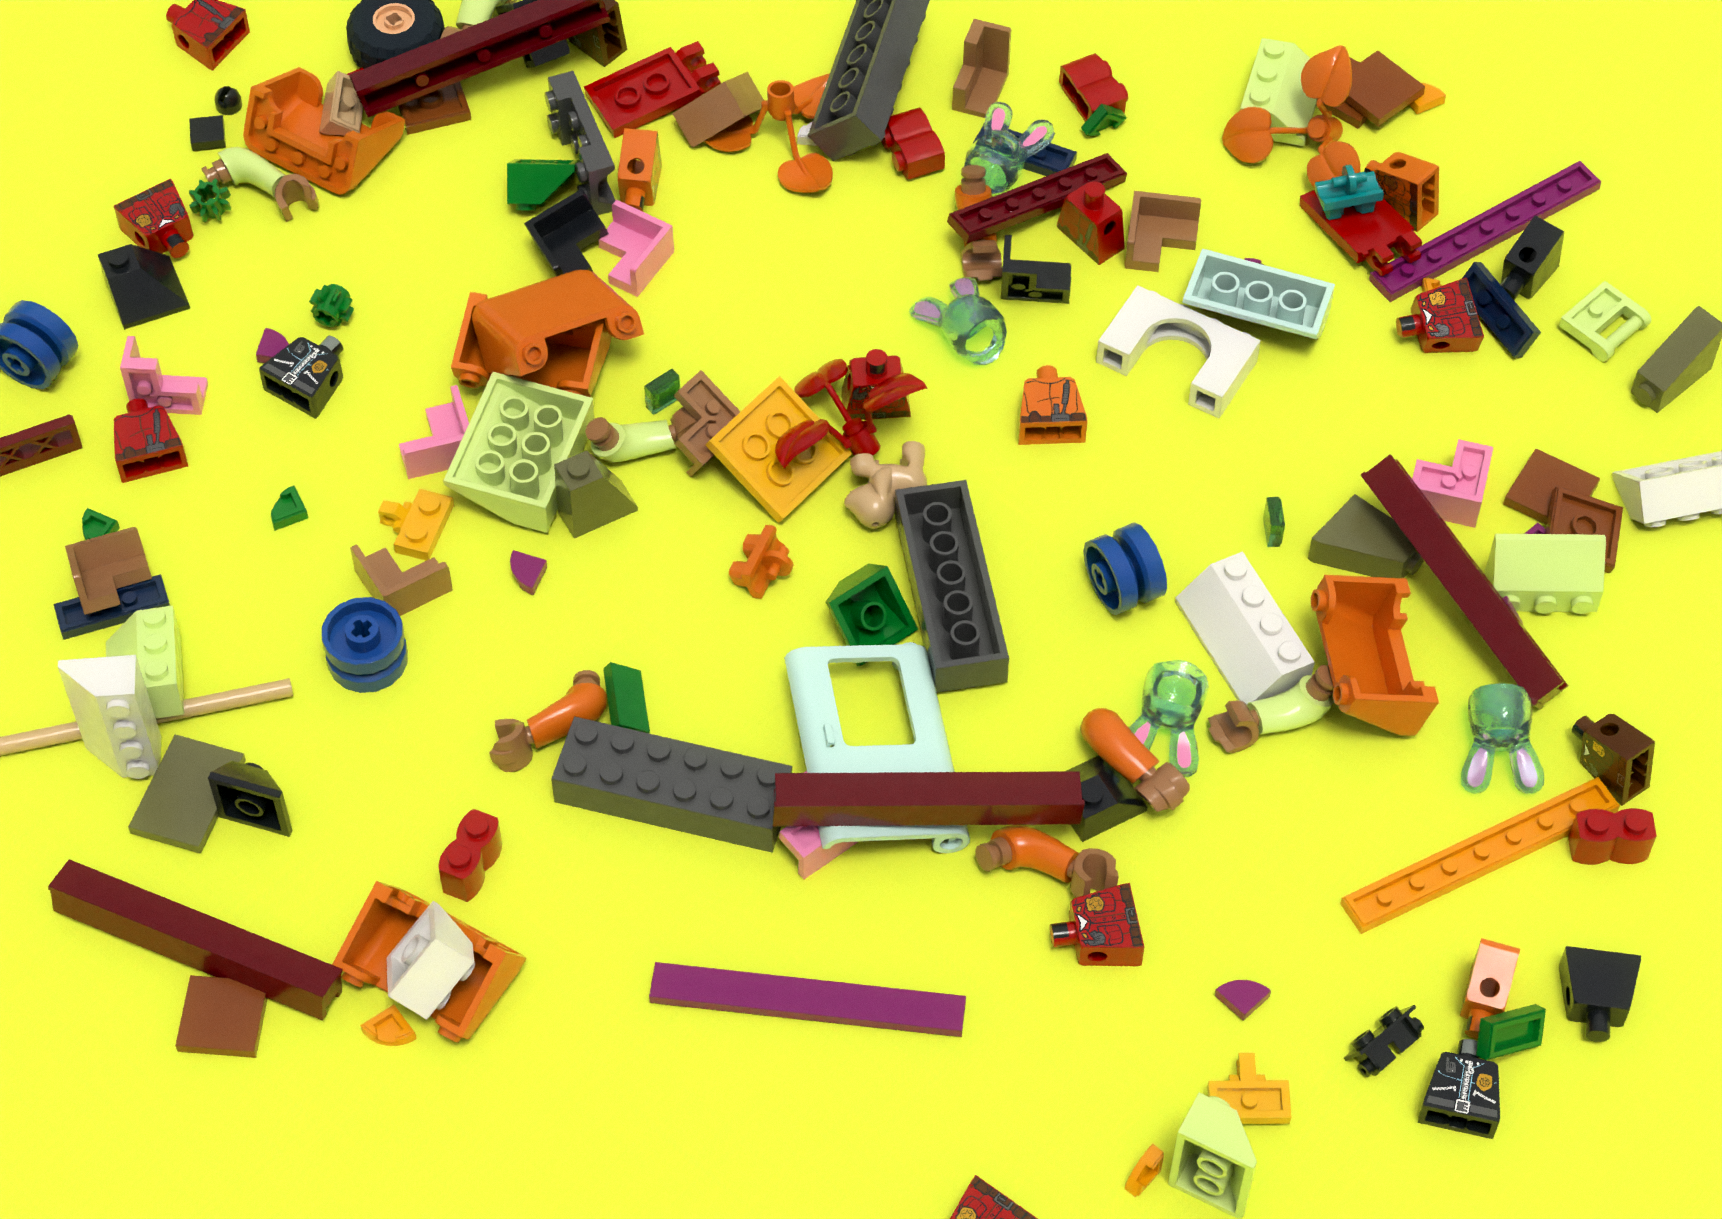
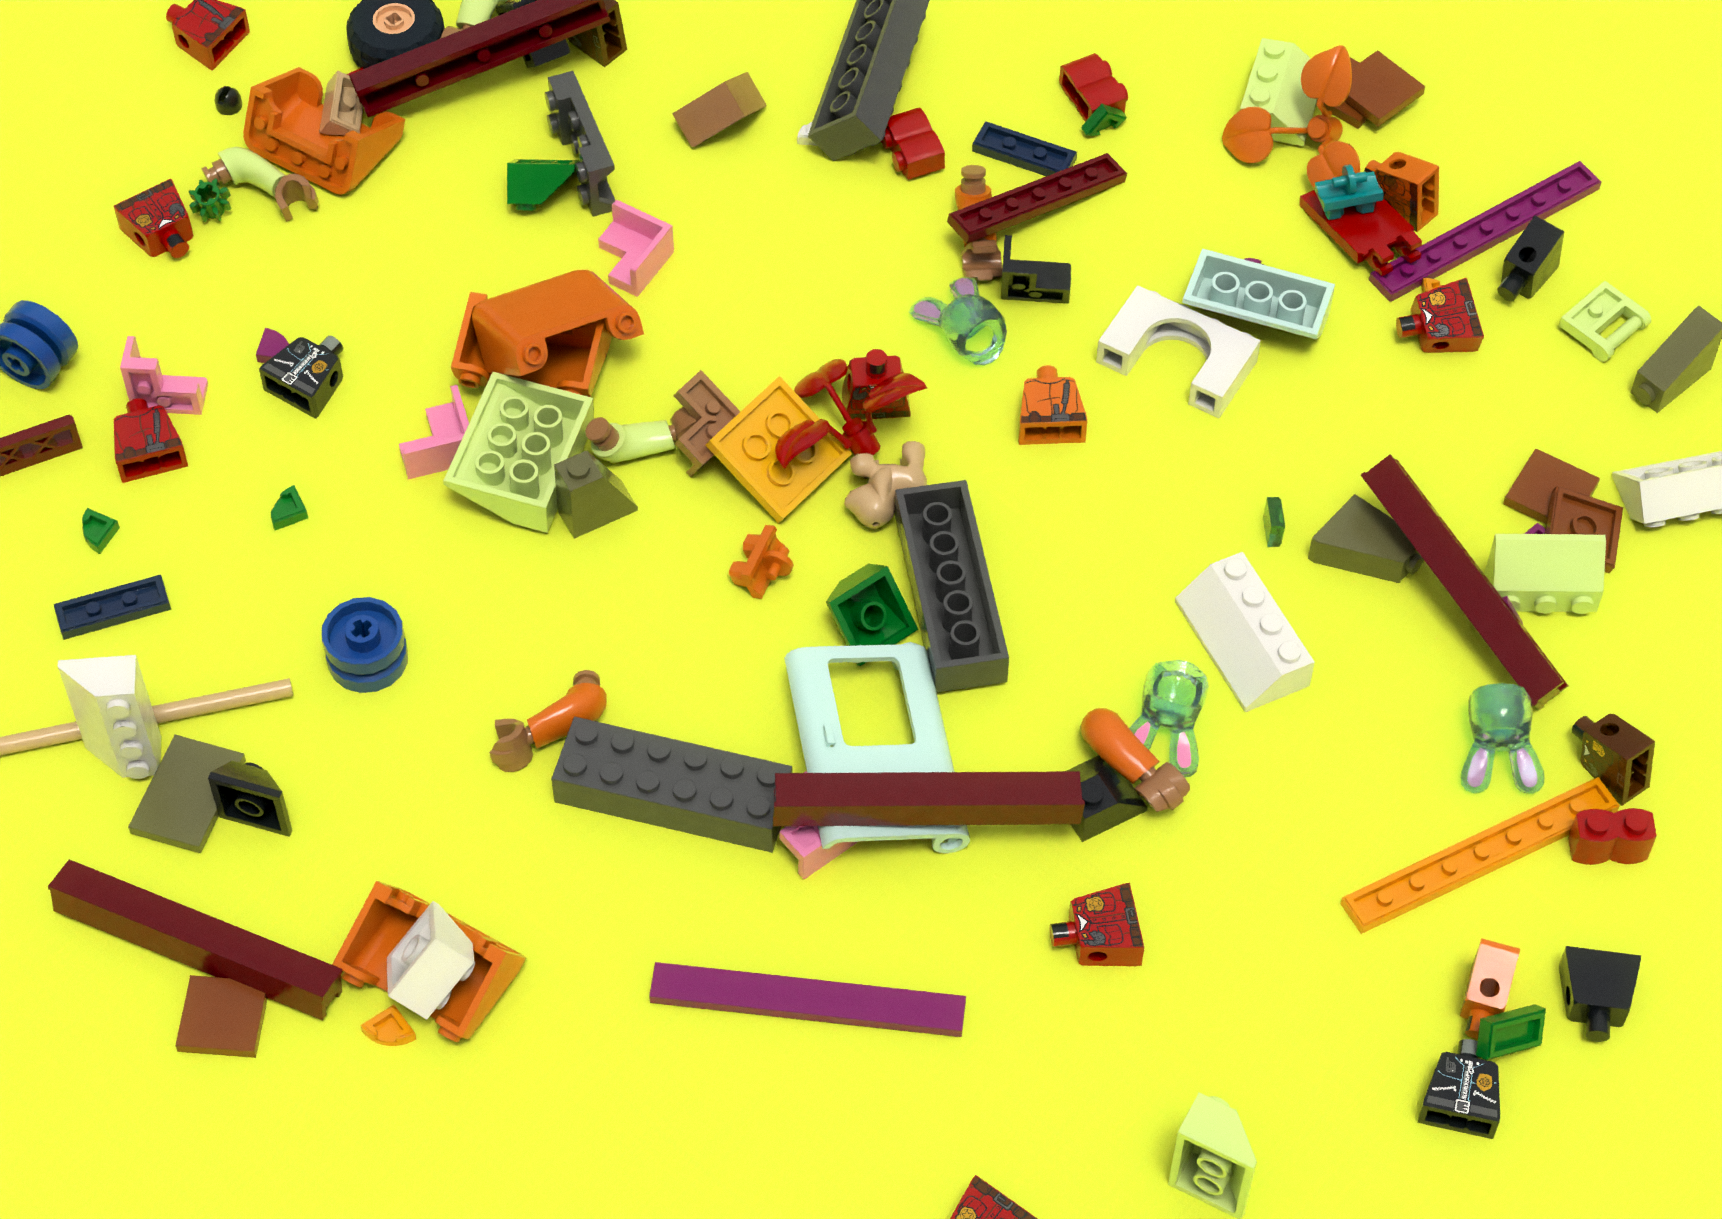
medium nougat panel [65,527,152,615] -> none
black slope [97,244,190,330] -> none
yellowish green slope [106,606,184,719] -> none
black tile [189,115,226,151] -> none
green gear [309,284,354,327] -> none
medium nougat panel [350,544,453,616] -> none
yellow hinge [378,489,454,561] -> none
dark orange tile [398,81,471,135] -> none
red brick [439,809,502,902] -> none
magenta tile [510,550,547,595] -> none
black panel [524,189,609,276] -> none
red tile [584,41,721,138] -> none
green tile [603,662,650,733] -> none
orange torso [618,128,662,212] -> none
clear green tile [644,369,680,415] -> none
orange plant [704,73,833,193] -> none
medium nougat panel [952,19,1012,119] -> none
clear light blue piece [964,102,1055,194] -> none
piece [976,825,1119,898] -> none
red torso [1057,181,1125,265] -> none
blue wheel [1083,522,1167,615] -> none
light orange tile [1124,1144,1164,1197] -> none
medium nougat panel [1125,191,1201,272] -> none
yellow hinge [1207,1053,1292,1124] -> none
piece [1208,665,1334,753] -> none
magenta tile [1215,980,1271,1021] -> none
orange windscreen [1311,575,1439,736] -> none
black hinge [1344,1005,1424,1077] -> none
light orange tile [1409,83,1446,114] -> none
bright pink panel [1412,439,1493,528] -> none
dark blue tile [1462,262,1541,358] -> none

